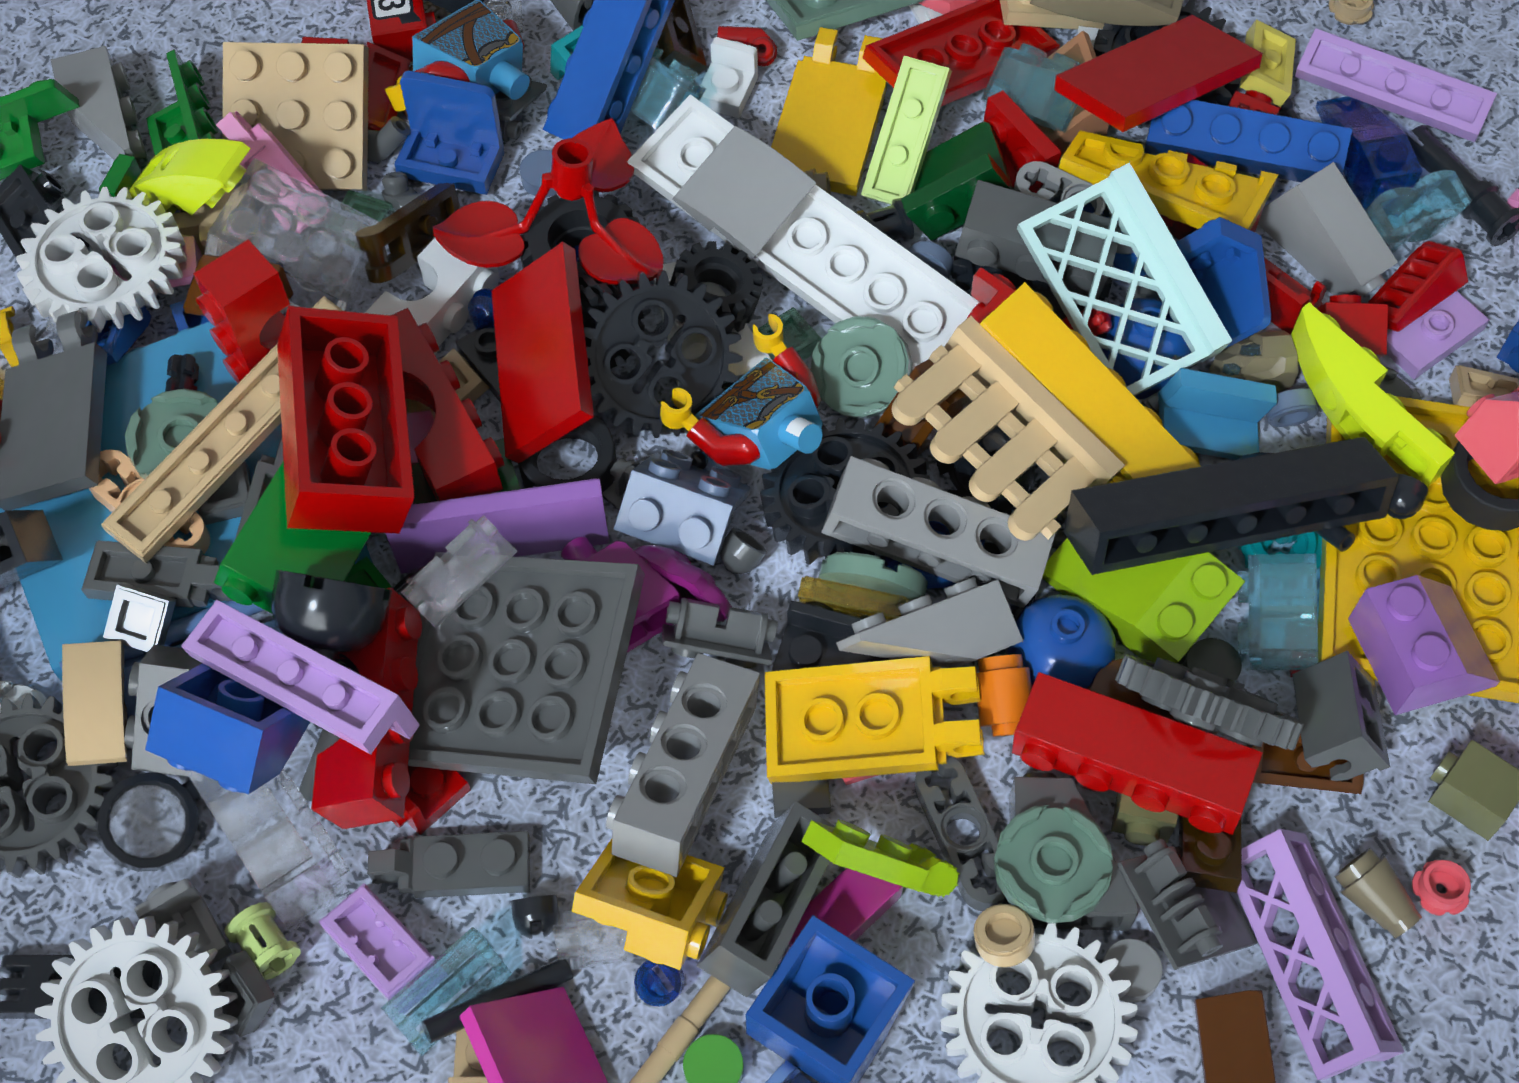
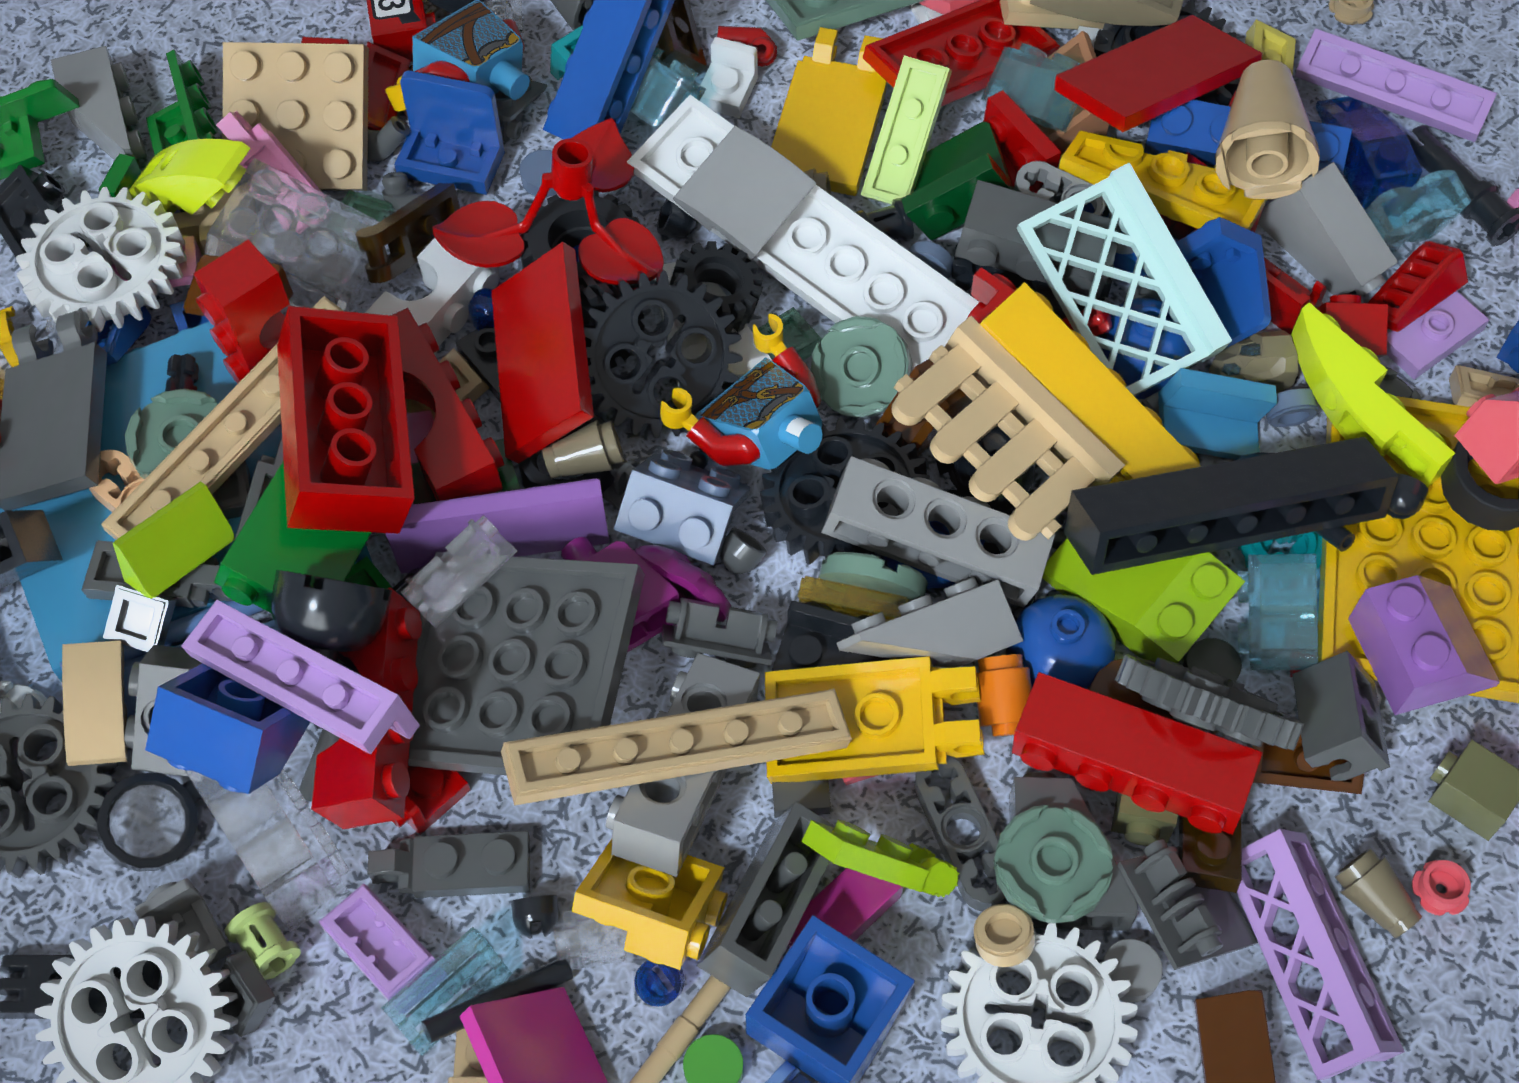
none -> lime slope [113,481,235,599]
none -> tan tile [501,689,852,806]
none -> dark tan cone [542,420,624,479]
none -> black hinge [657,199,696,238]
none -> tan cone [1215,60,1320,199]

